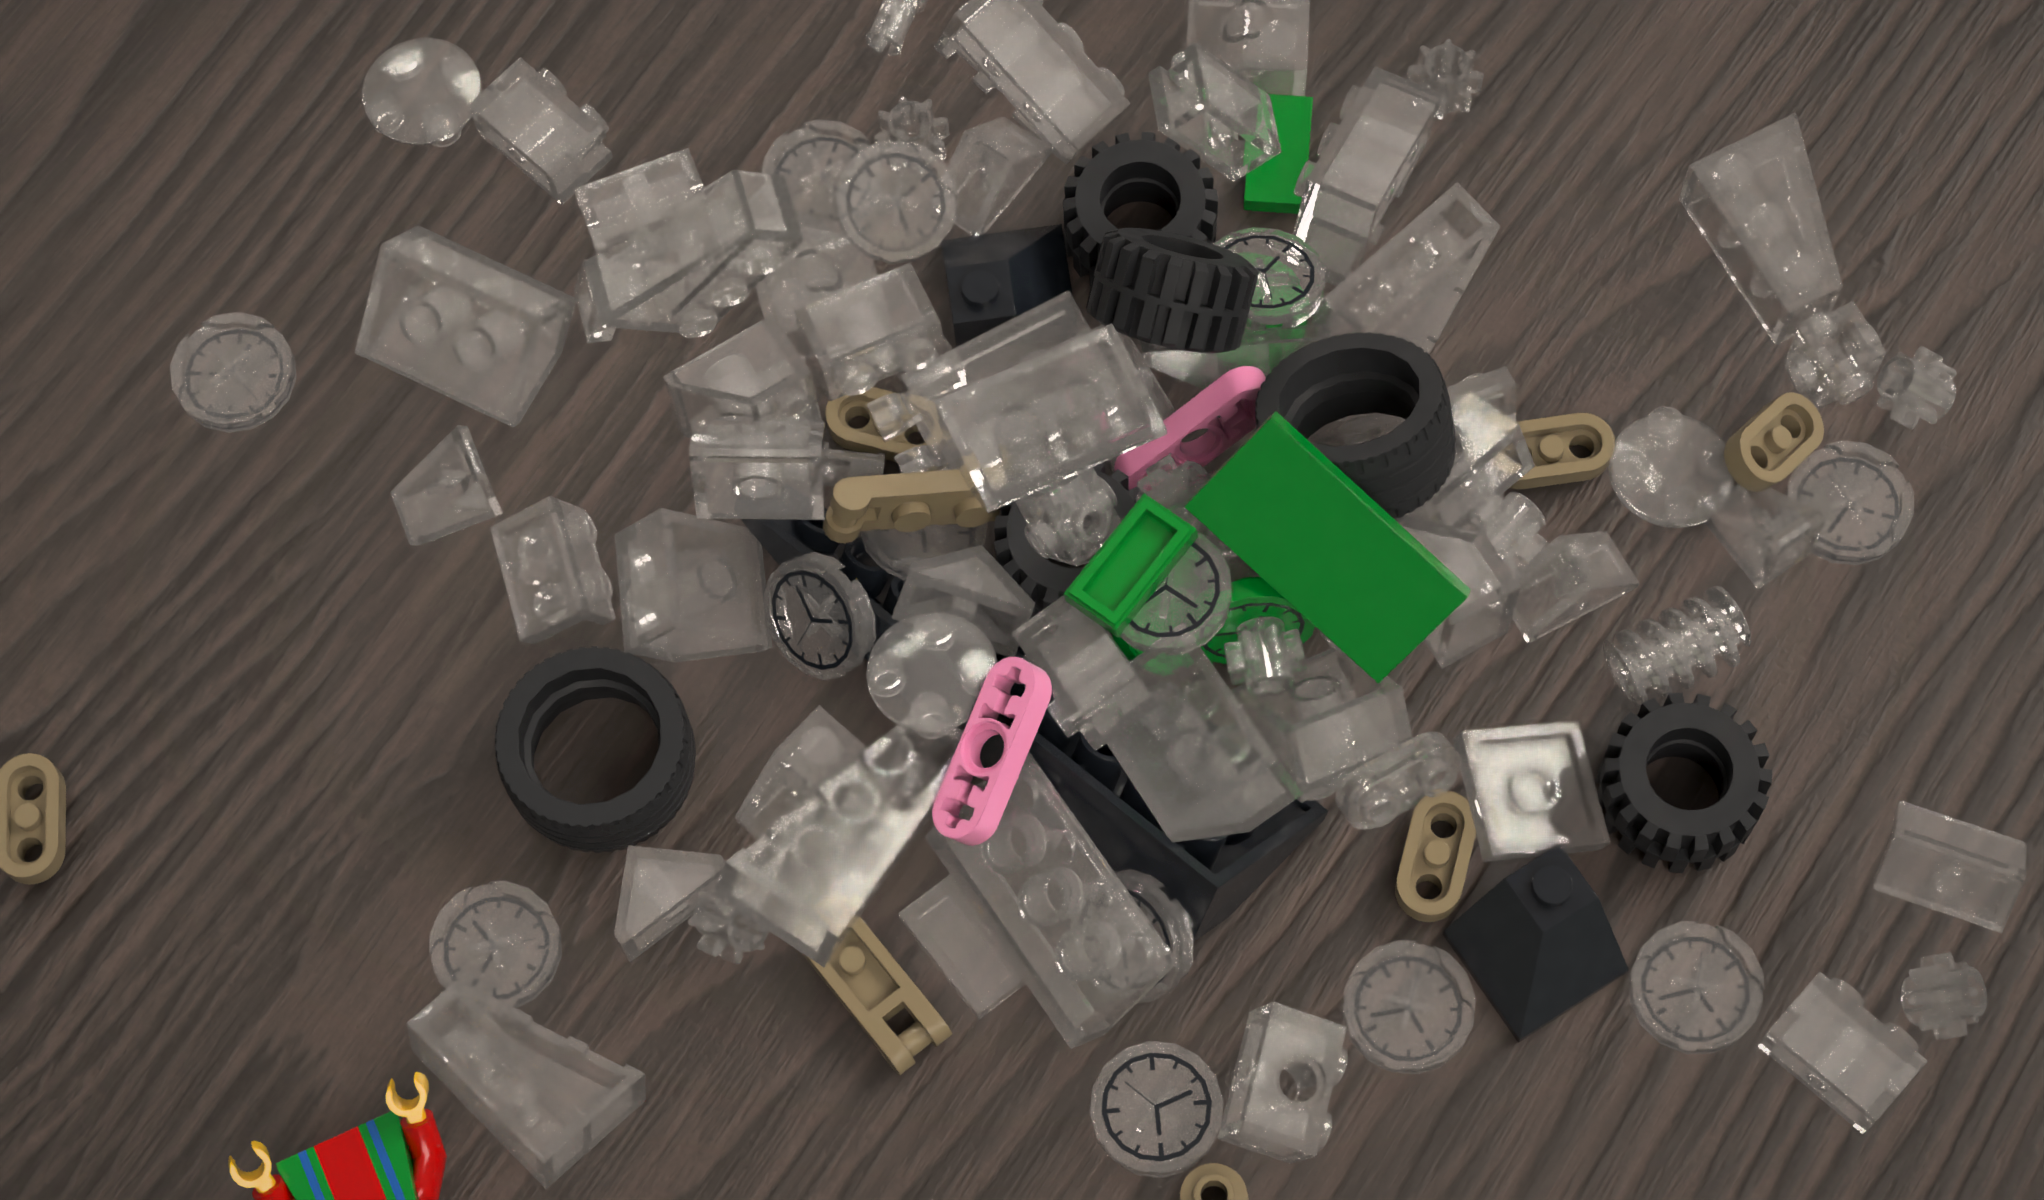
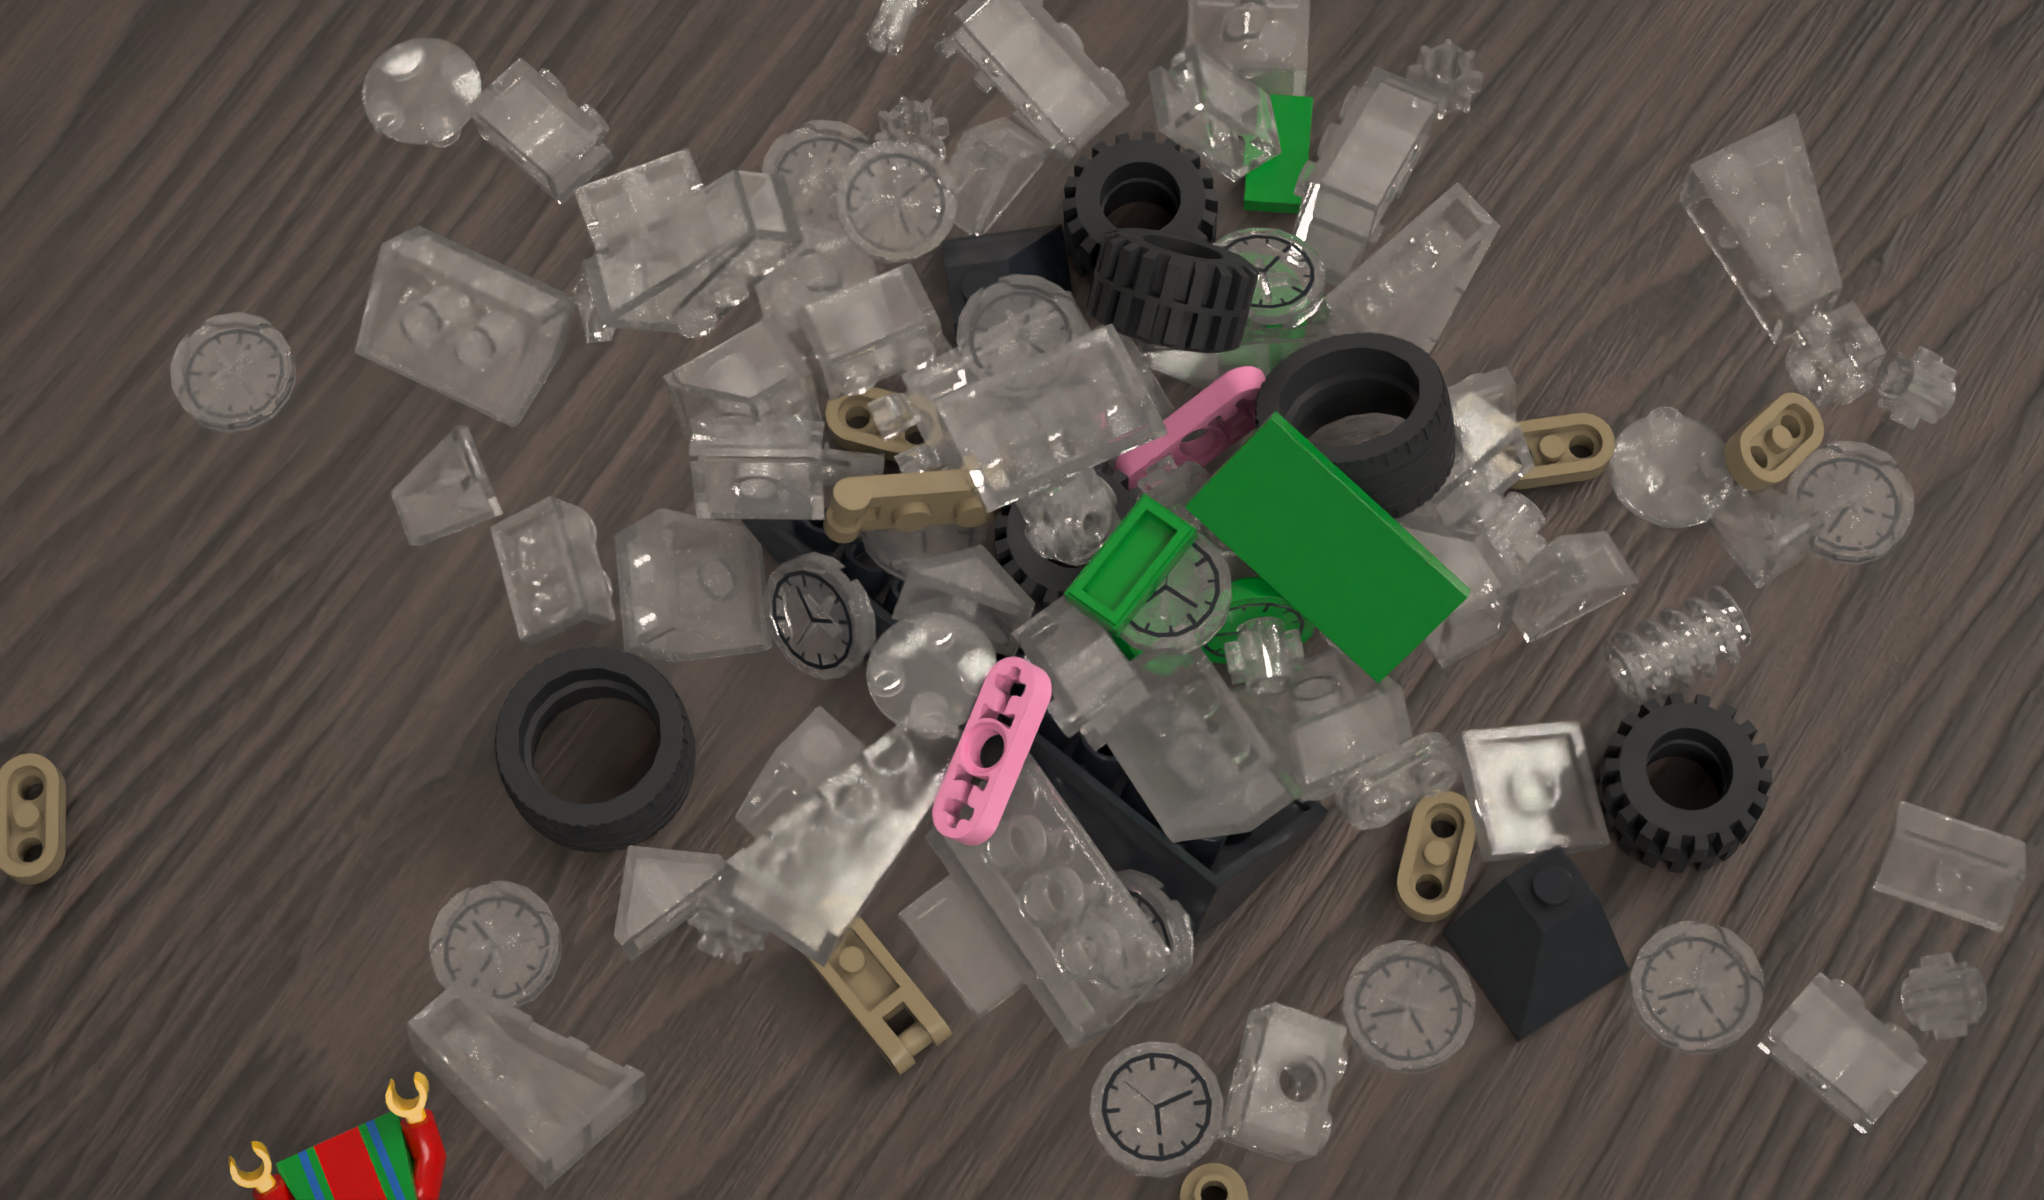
none -> clear tile [956,274,1084,399]

